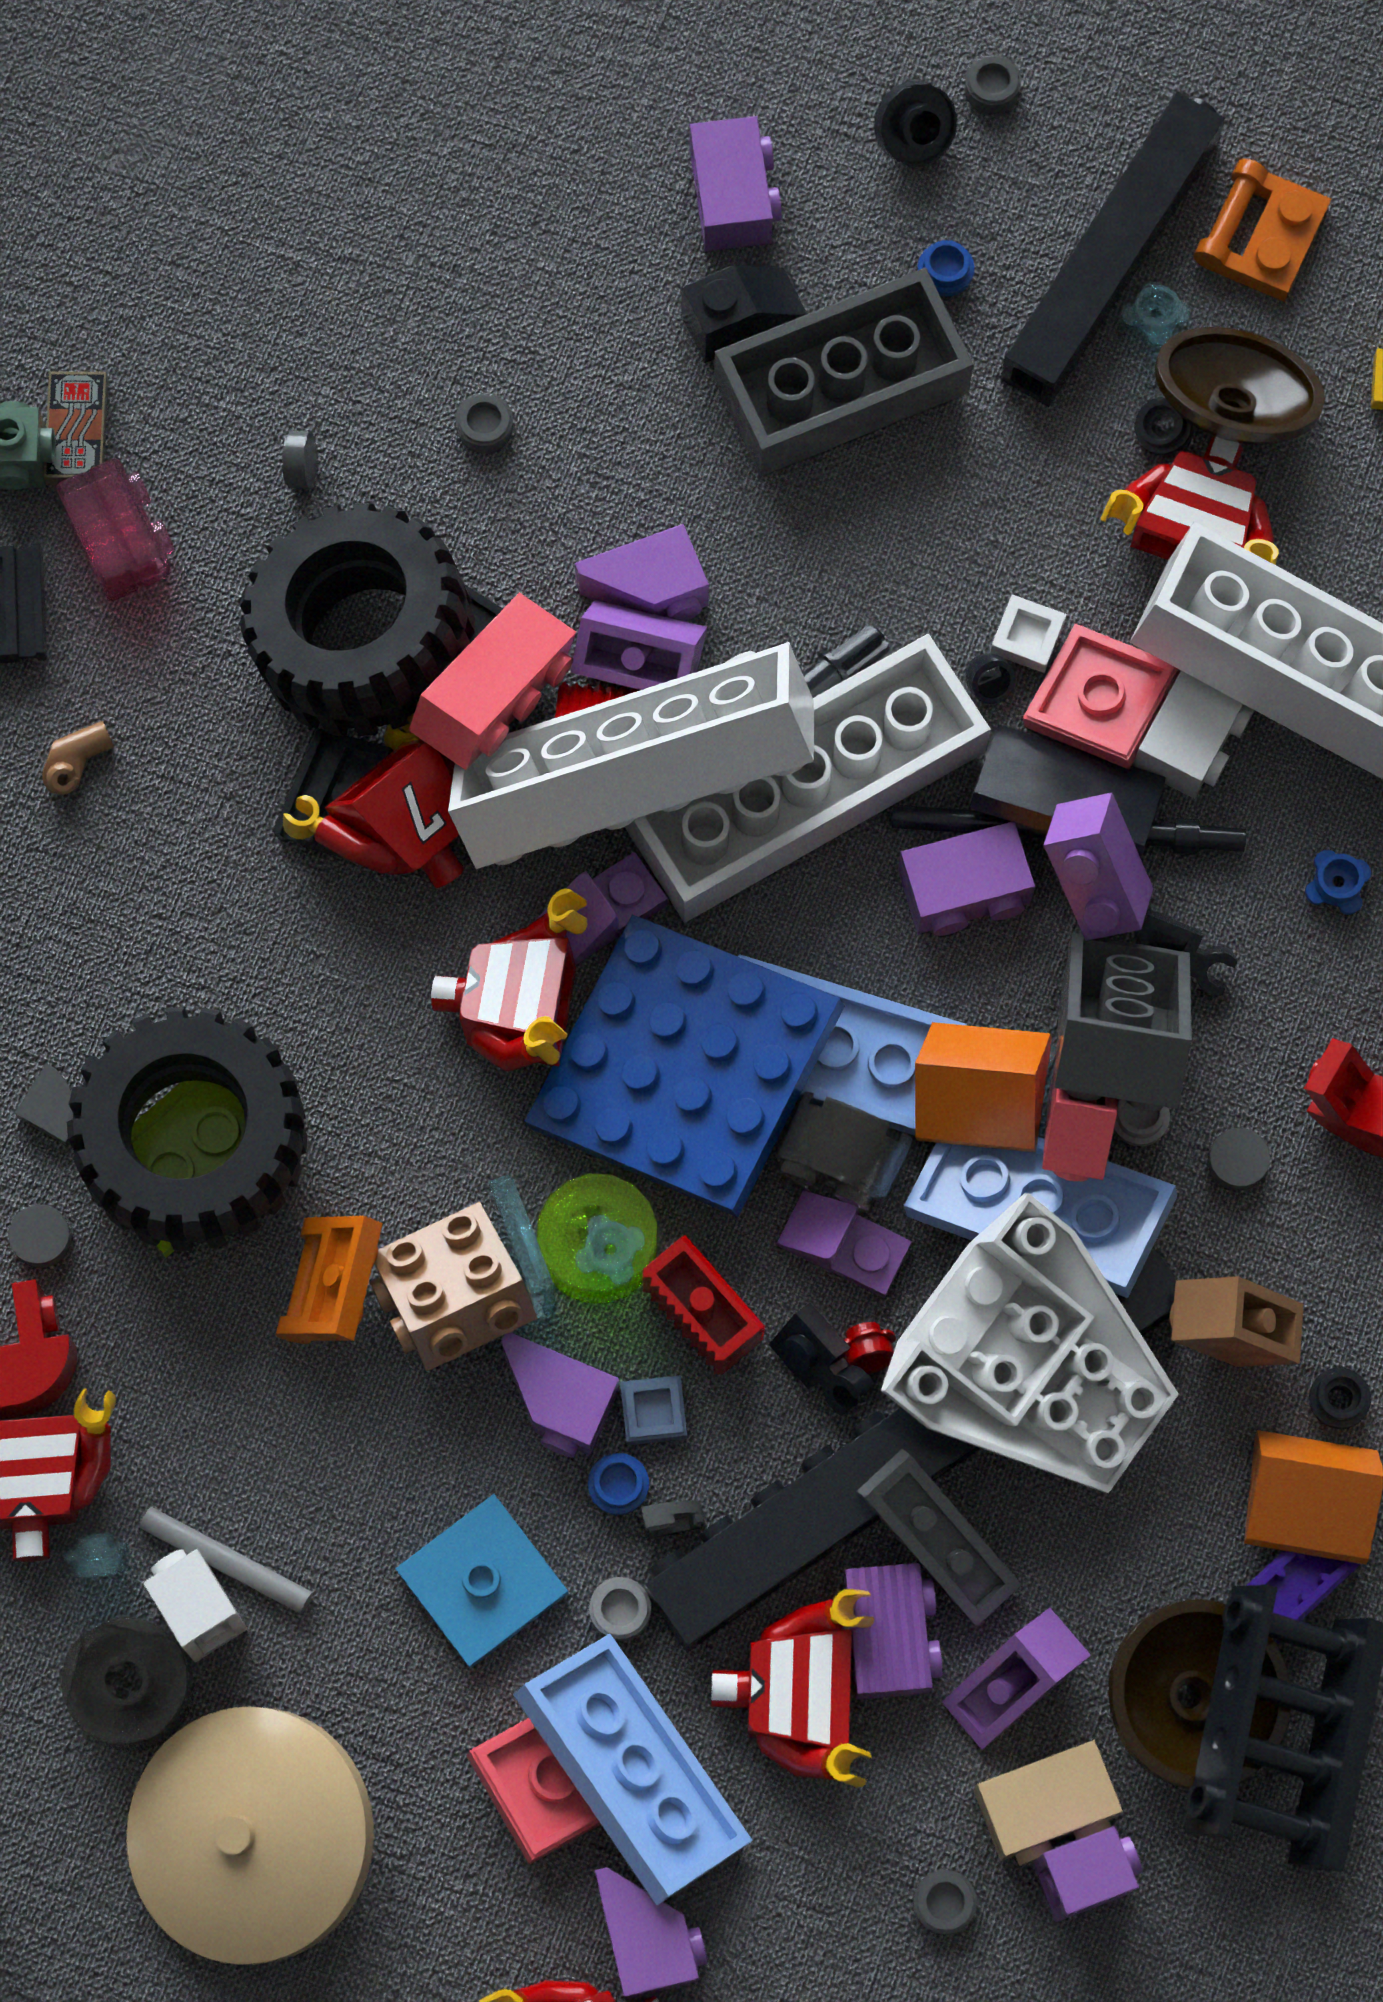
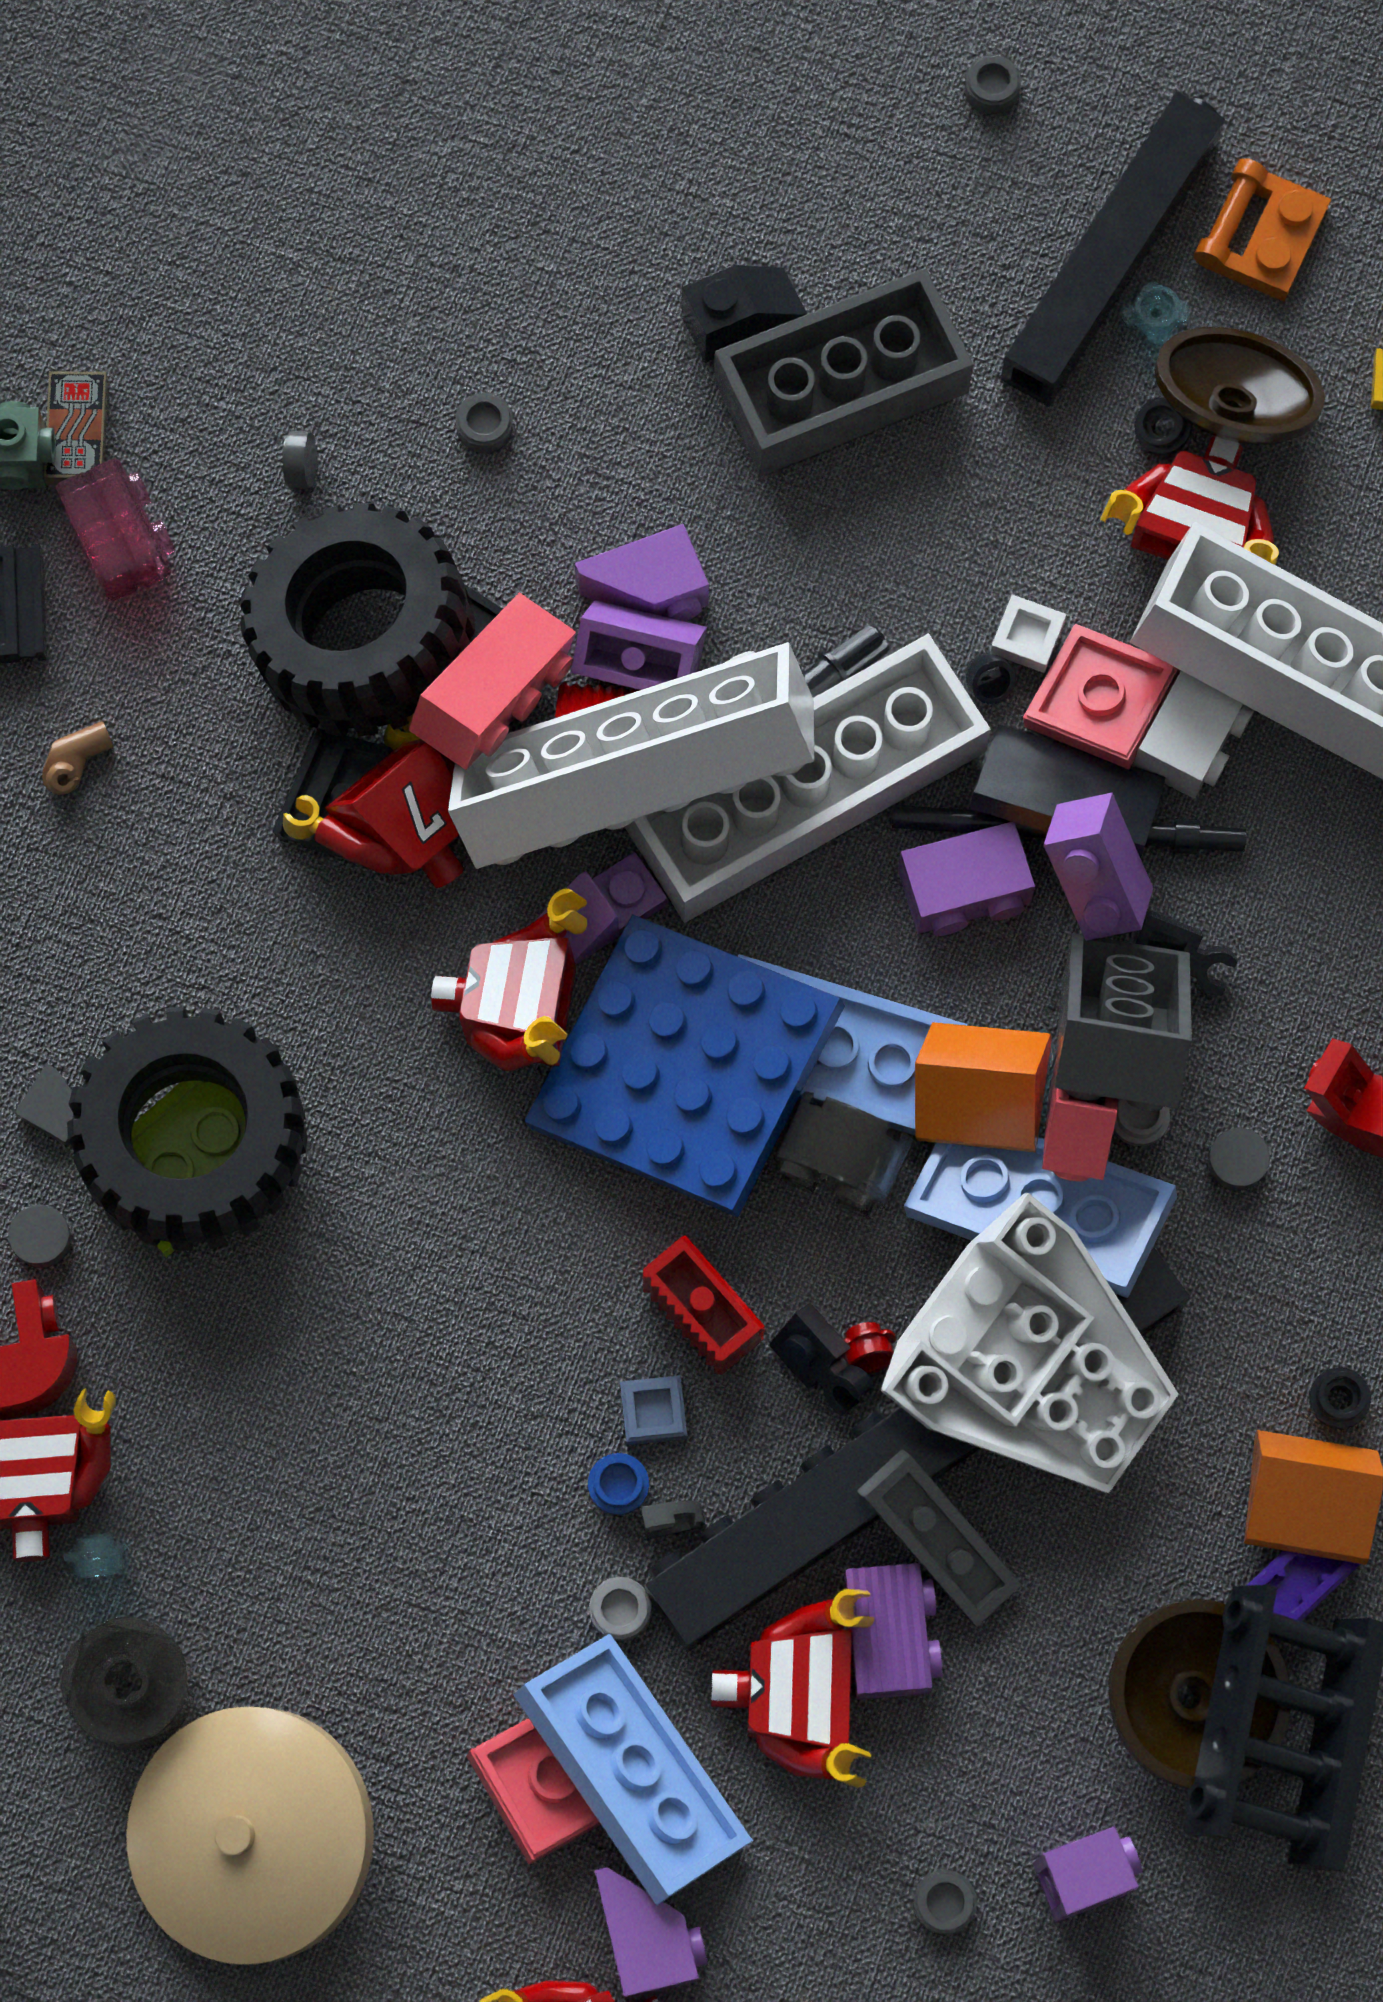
light grey bar [139,1506,313,1614] -> none
white brick [143,1549,248,1662] -> none
orange plate [275,1216,383,1344] -> none
medium nougat brick [369,1202,538,1371] -> none
dark azure plate [395,1494,569,1669] -> none
clear light blue tile [488,1174,556,1318] -> none
medium lavender slope [501,1332,620,1458] -> none
clear neon green piece [536,1173,657,1304] -> none
clear light blue plate [575,1215,645,1285] -> none
medium lavender brick [689,116,782,252] -> none
medium lavender slope [777,1190,912,1298] -> none
black plate [874,81,958,166] -> none
blue plate [917,240,974,297] -> none
medium lavender slope [942,1608,1091,1750] -> none
tan brick [973,1740,1123,1867] -> none
medium nougat brick [1170,1276,1304,1367] -> none
blue plate [1305,850,1371,915] -> none

